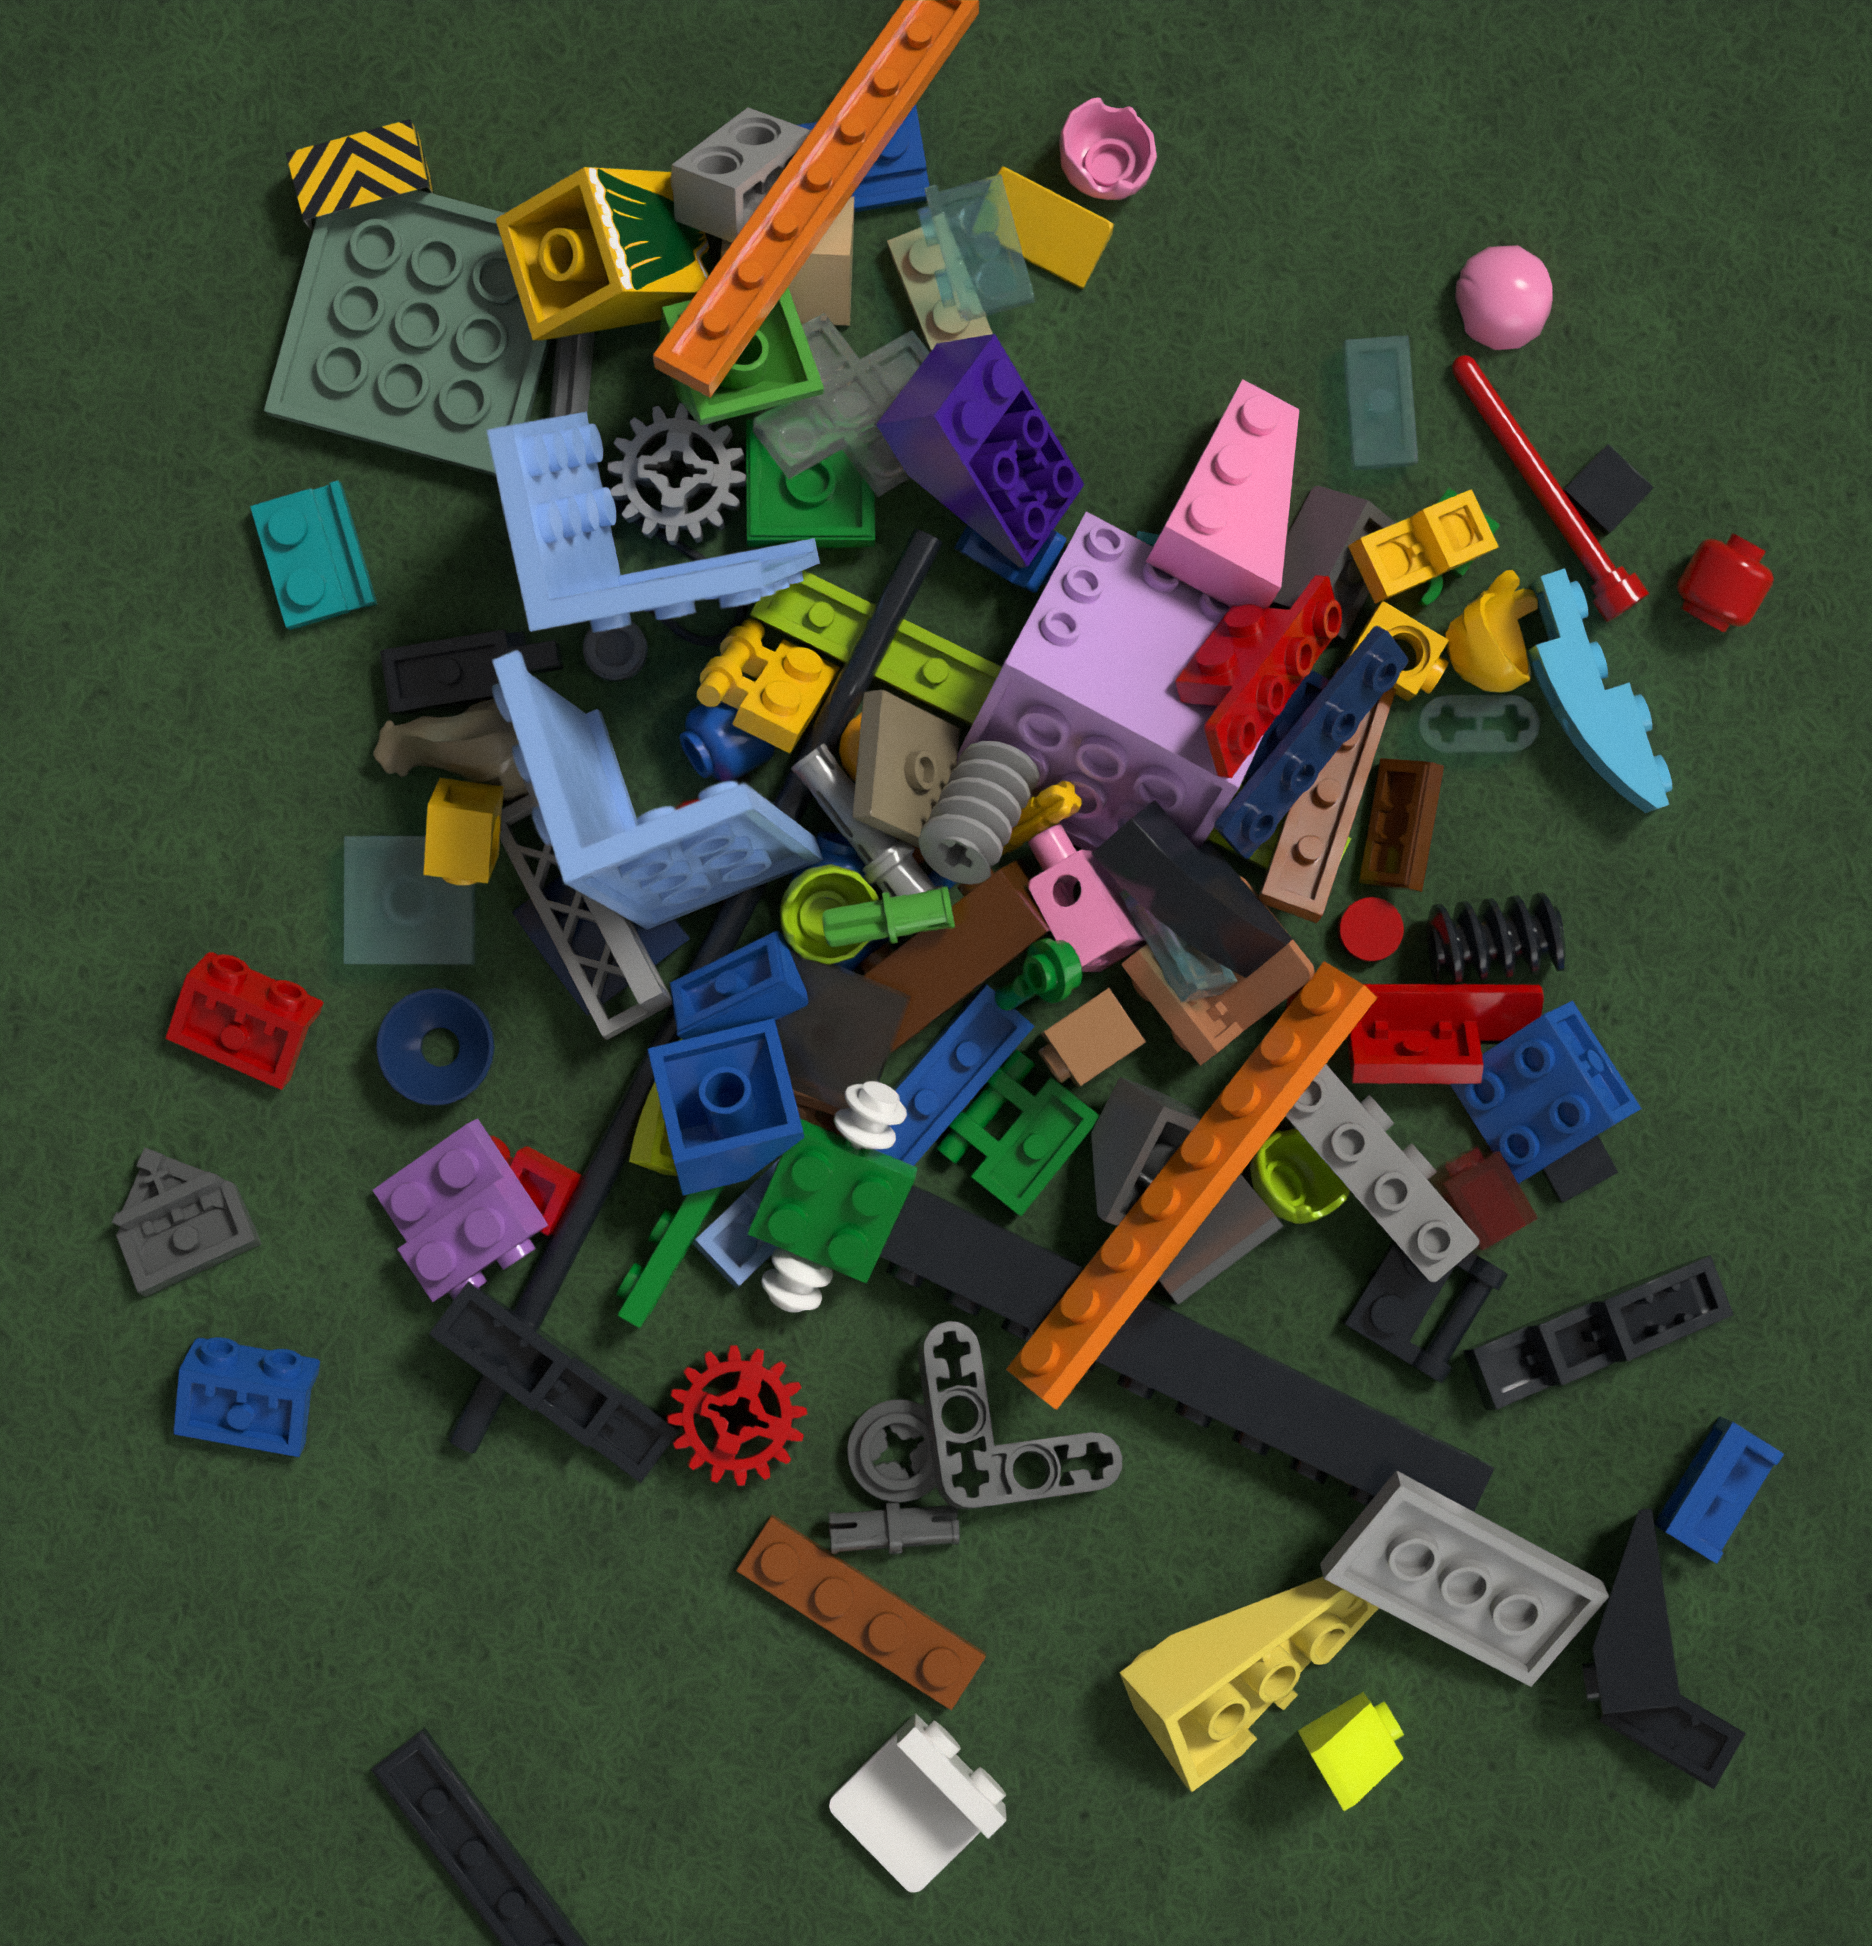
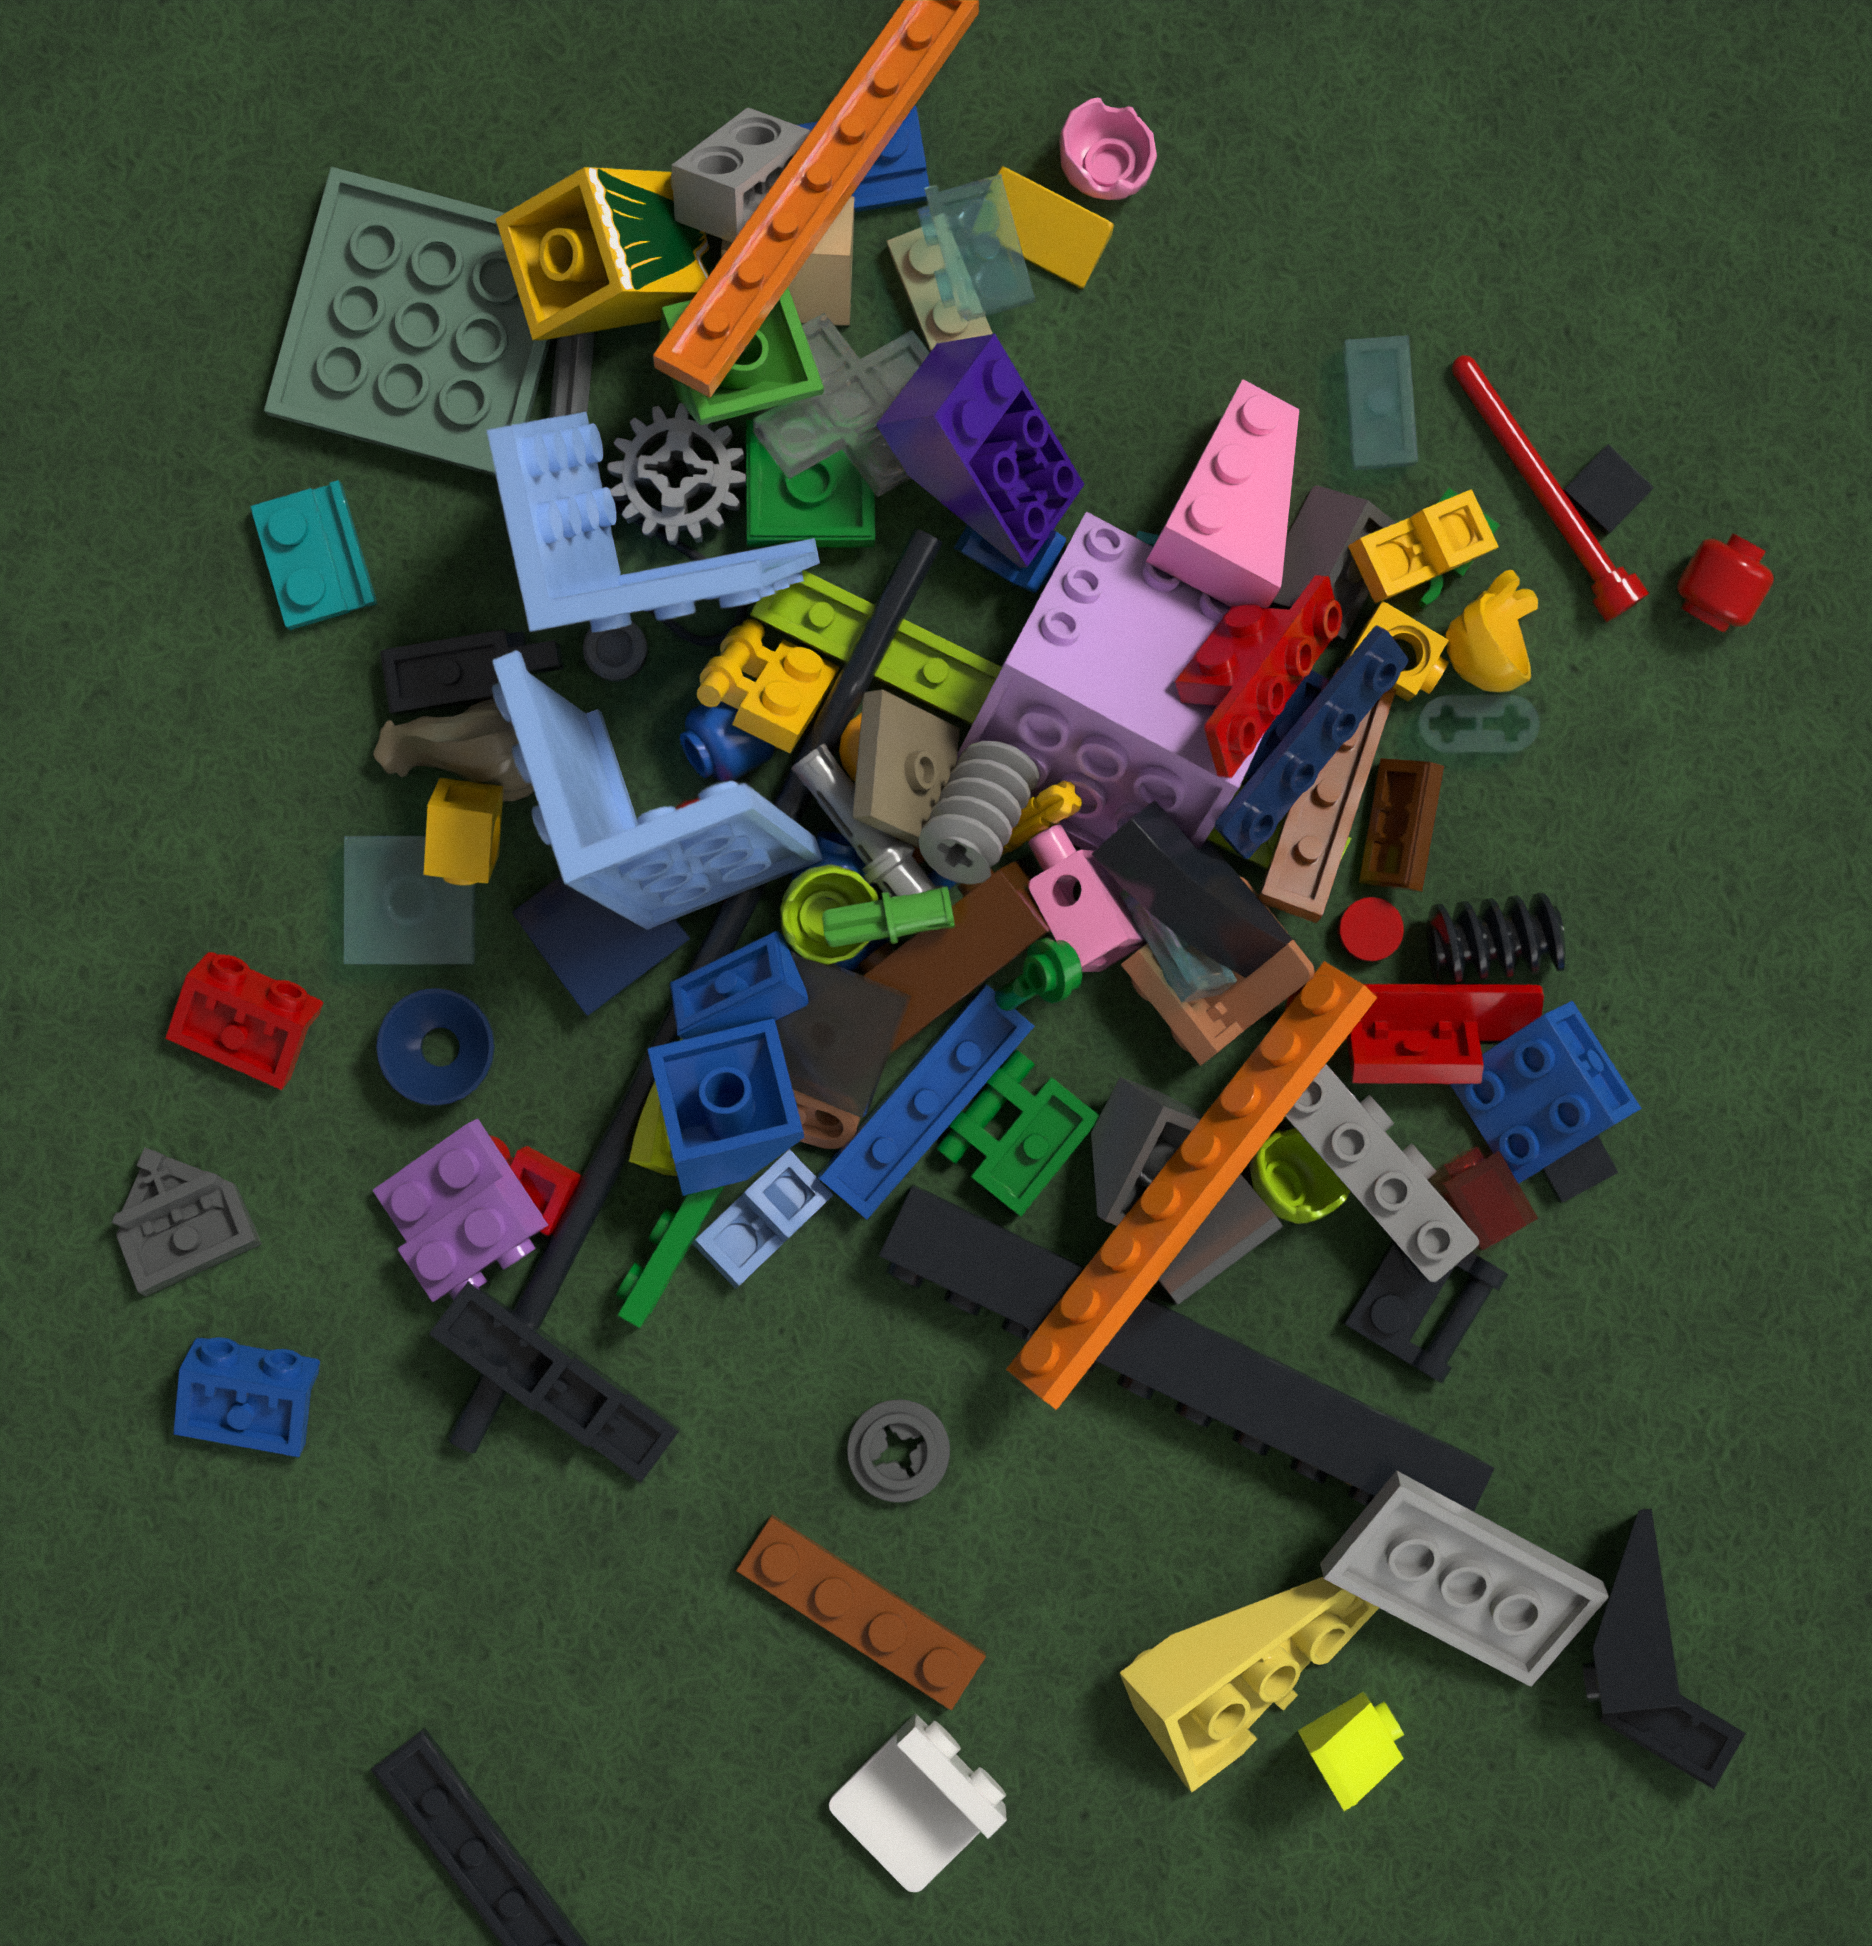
sticker [286,119,435,232] -> none
light grey fence [500,782,673,1040] -> none
red gear [666,1345,807,1486] -> none
green plate [748,1081,918,1313] -> none
dark grey pin [828,1502,960,1555] -> none
dark grey beam [918,1321,1122,1509] -> none
medium nougat piece [1038,988,1145,1086] -> none
bright pink hair [1455,245,1552,350] -> none
black slope [1463,1255,1734,1410] -> none
medium azure slope [1527,568,1672,813] -> none
blue hinge [1654,1416,1784,1564] -> none

